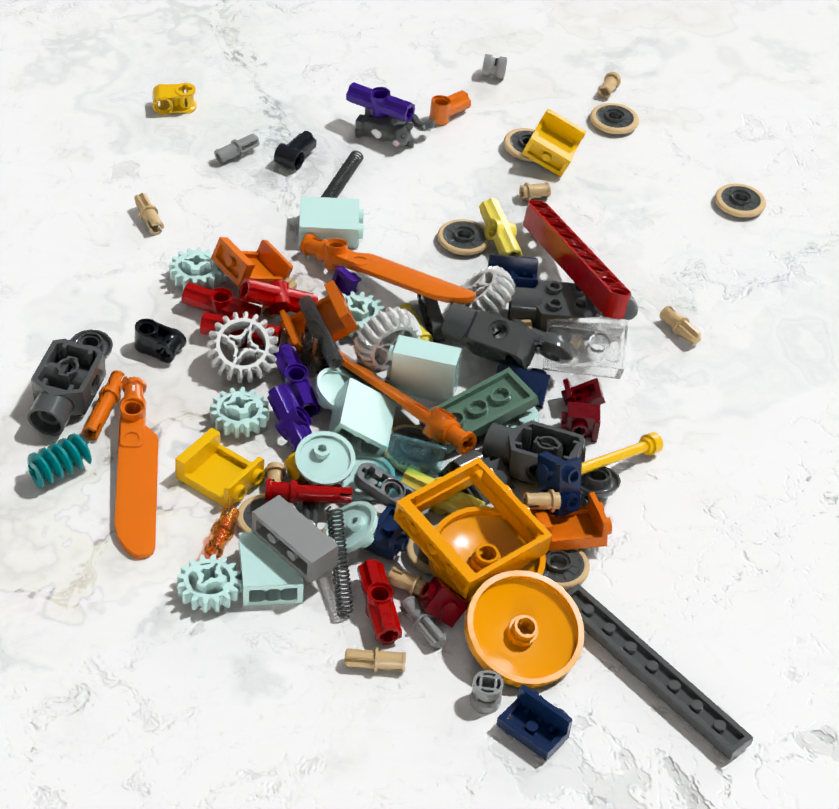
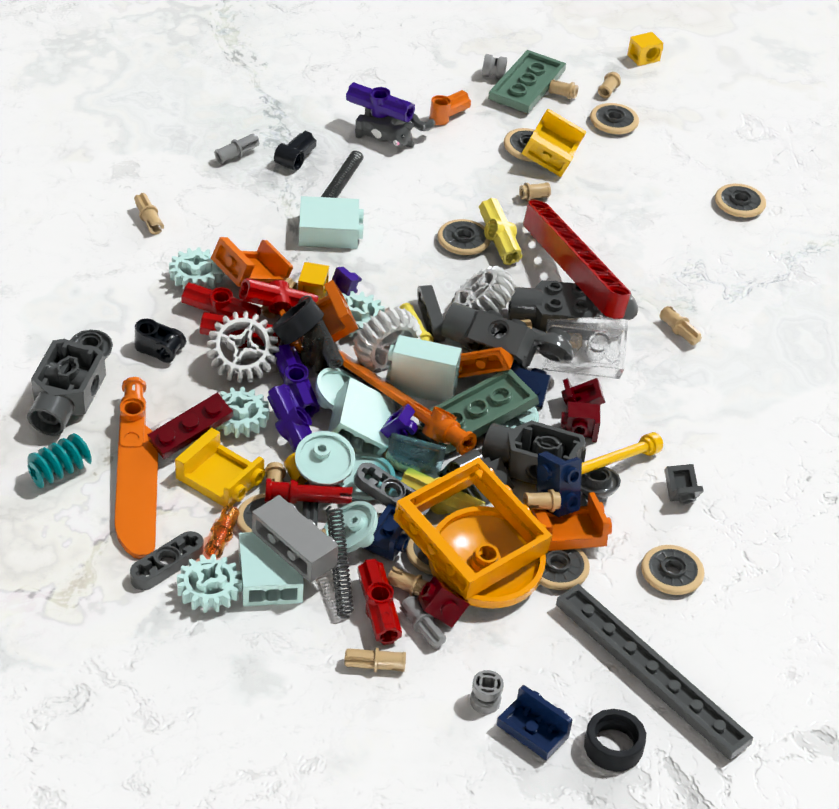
orange pin [82,370,127,440] -> none
yellow piece [152,83,197,115] -> none
orange piece [300,233,476,304] -> none
light orange dish [464,570,584,688] -> none
dark blue bracket [488,254,539,288] -> none
none -> dark grey beam [130,531,204,590]
none -> dark red plate [147,392,234,459]
none -> black tyre [272,297,324,345]
none -> yellow brick [298,262,329,301]
none -> dark purple tile [380,404,418,442]
none -> orange slope [458,347,514,378]
none -> sand green plate [488,50,566,113]
none -> tan pin [549,79,579,100]
none -> black tyre [584,708,647,772]
none -> yellow brick [627,32,663,66]
none -> wheel [641,545,705,595]
none -> dark grey bracket [664,464,704,504]

